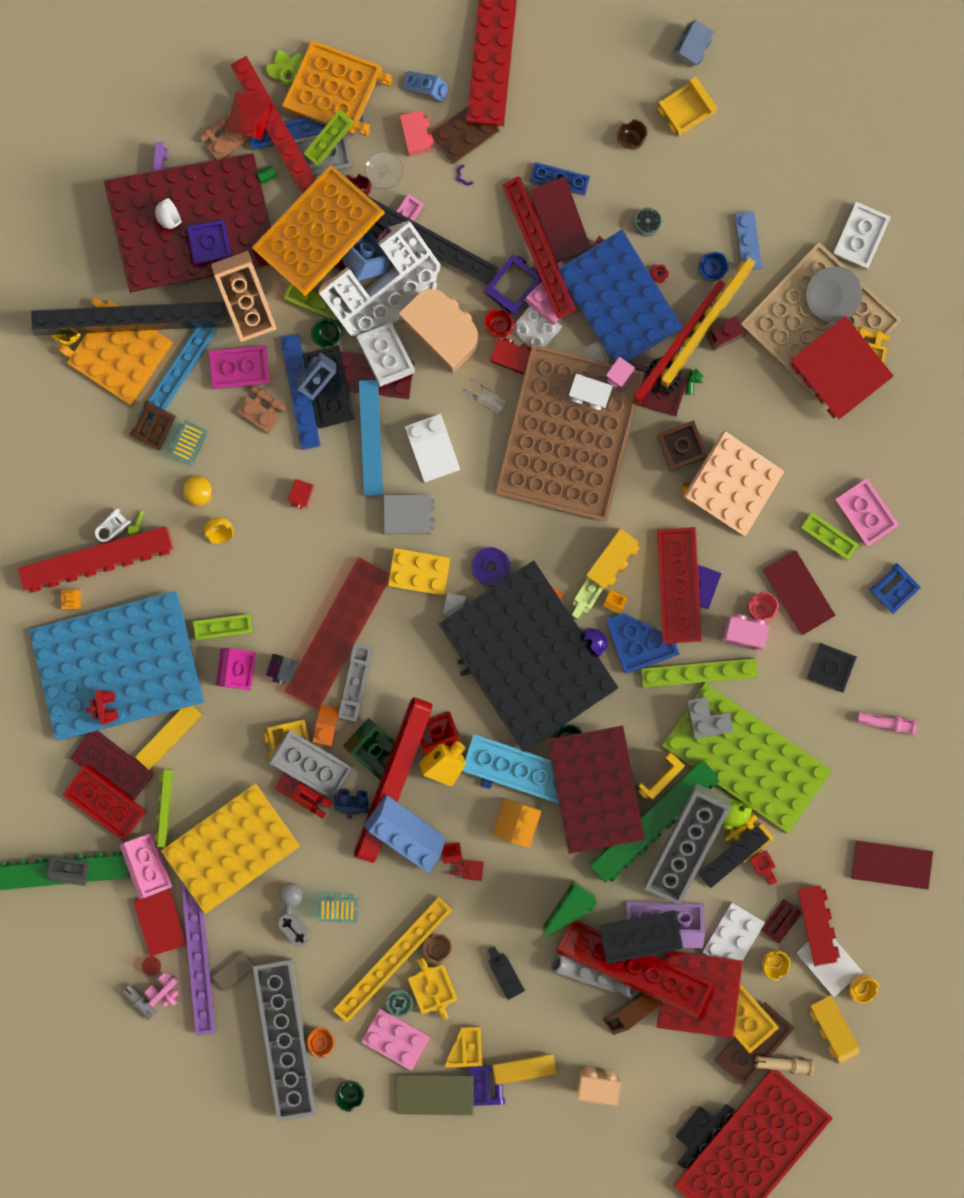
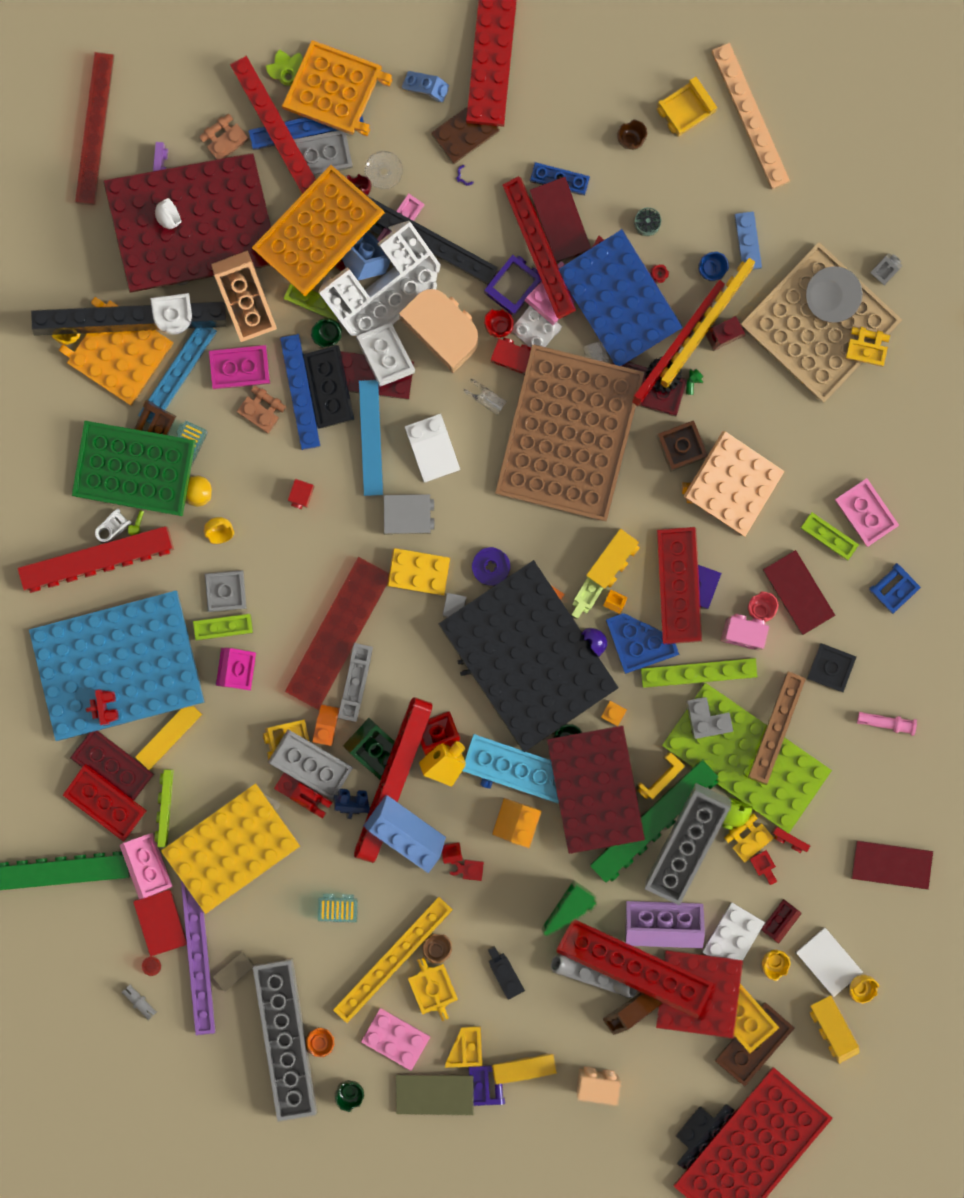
dark grey slope [47,857,90,886] -> none
light orange tile [61,590,81,610] -> none
bright pink hips [144,972,180,1007] -> none
dark purple plate [186,220,232,265] -> none
red slope [226,91,272,140] -> none
green hinge [256,165,277,184] -> none
black brick [266,654,299,685] -> none
light grey beam [278,882,311,947] -> none
sand blue brick [297,353,336,400] -> none
lime plate [303,109,355,166] -> none
sand green wheel [386,989,413,1017] -> none
coral brick [400,110,434,156] -> none
white brick [569,374,613,410] -> none
black tile [599,910,683,964] -> none
bright pink brick [606,357,635,387] -> none
sand blue brick [671,20,713,68] -> none
black plate [698,824,770,888] -> none
tan pin [754,1056,815,1076] -> none
red panel [791,316,894,419] -> none
red brick [798,885,840,967] -> none
white plate [833,202,891,270] -> none
none -> green plate [72,420,196,516]
none -> clear red plate [75,52,115,205]
none -> white tile [150,293,192,335]
none -> light grey tile [205,570,247,612]
none -> light orange plate [601,701,627,726]
none -> light nougat plate [712,43,790,189]
none -> medium nougat plate [748,671,806,785]
none -> red plate [771,826,810,854]
none -> light grey bracket [870,253,902,285]

